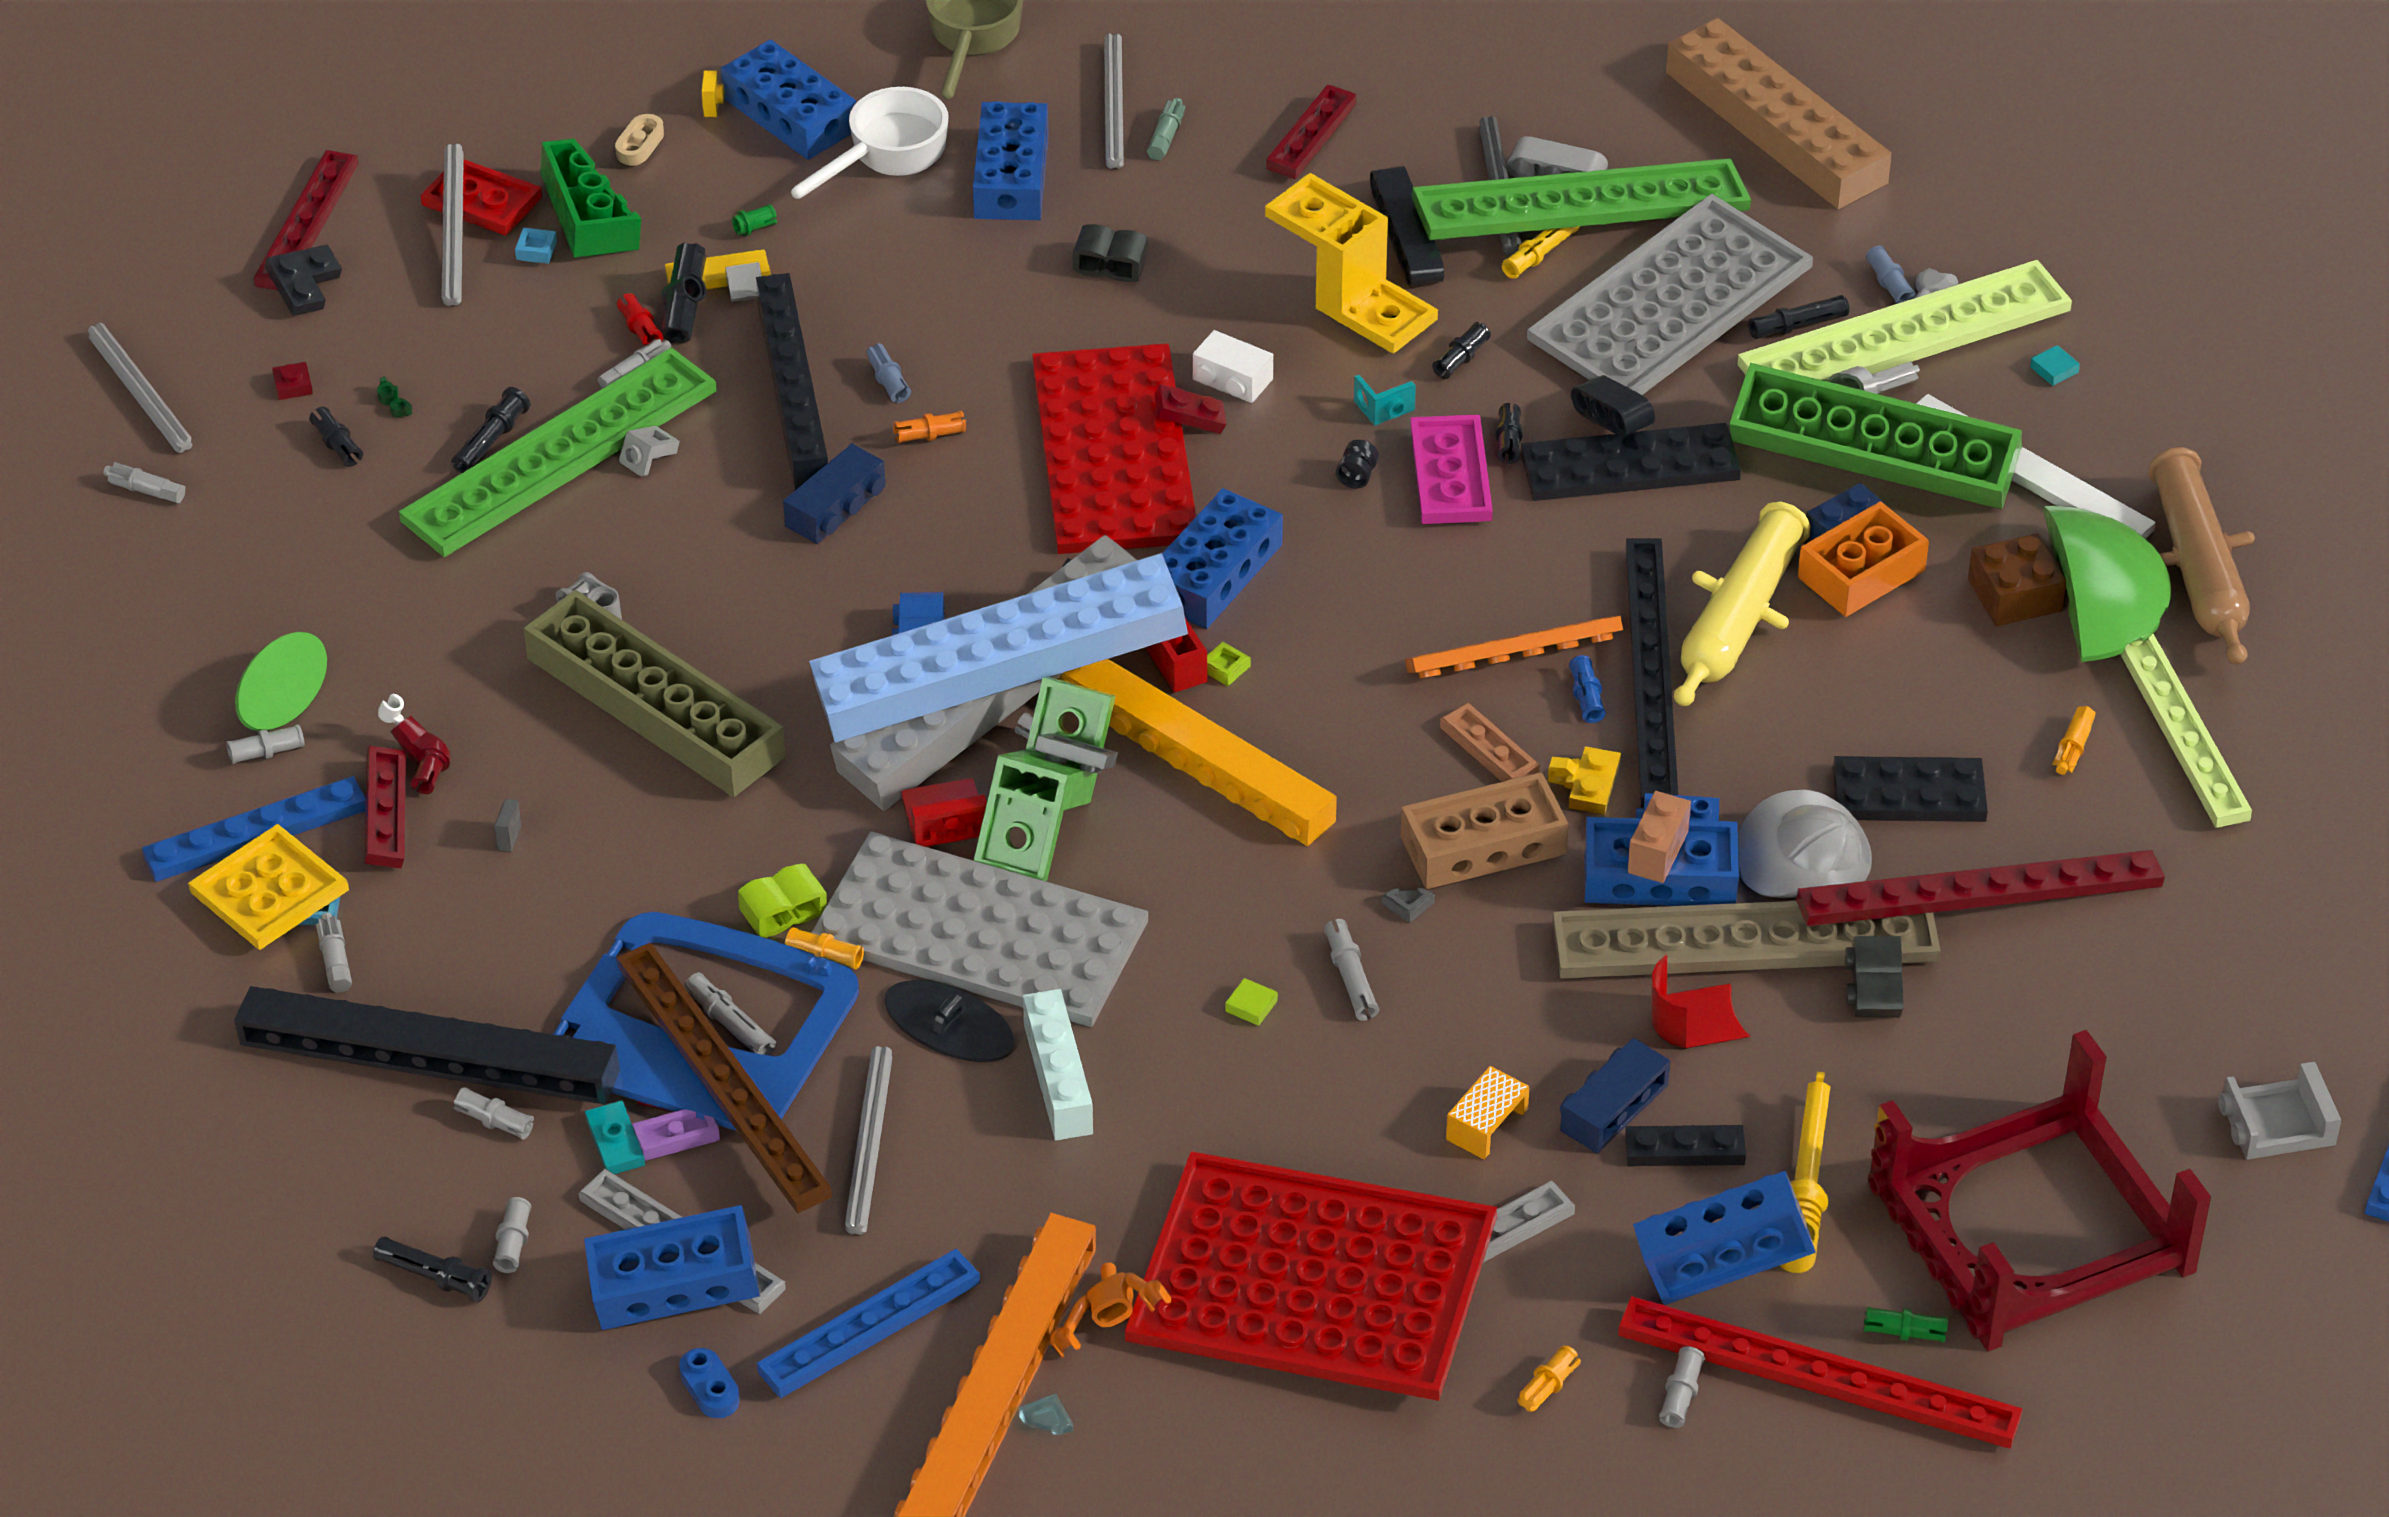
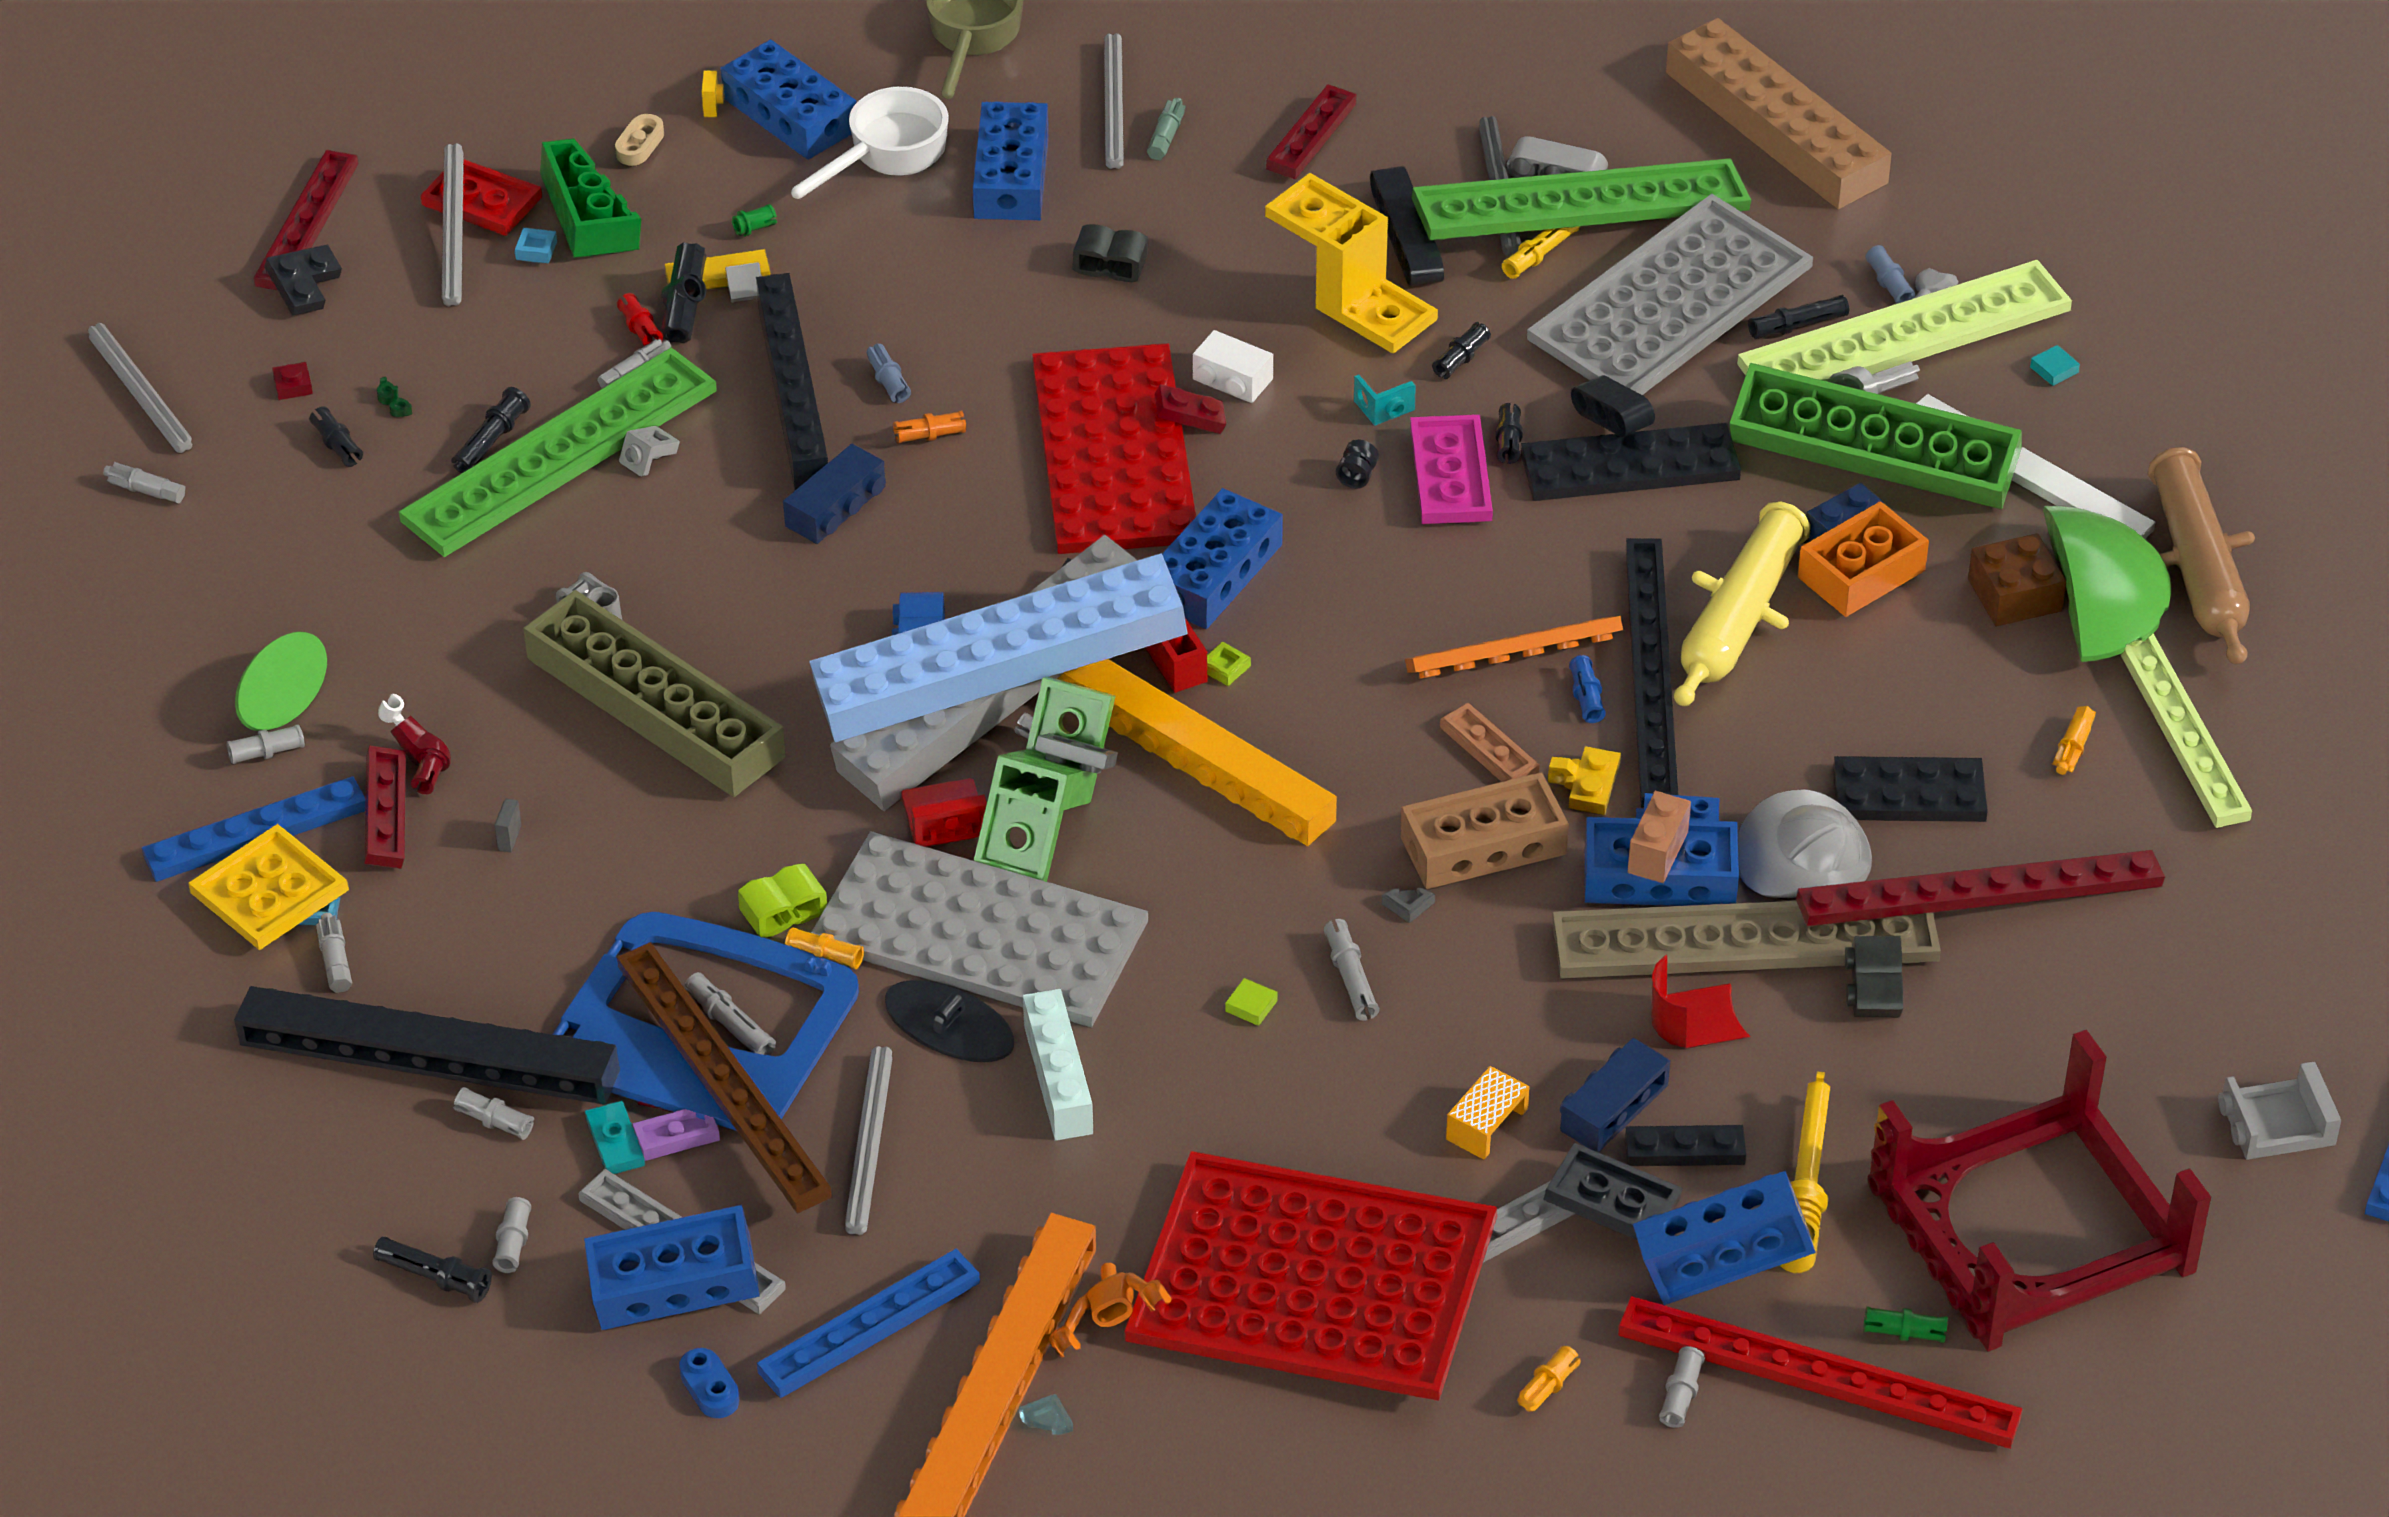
none -> black plate [1543,1143,1683,1240]

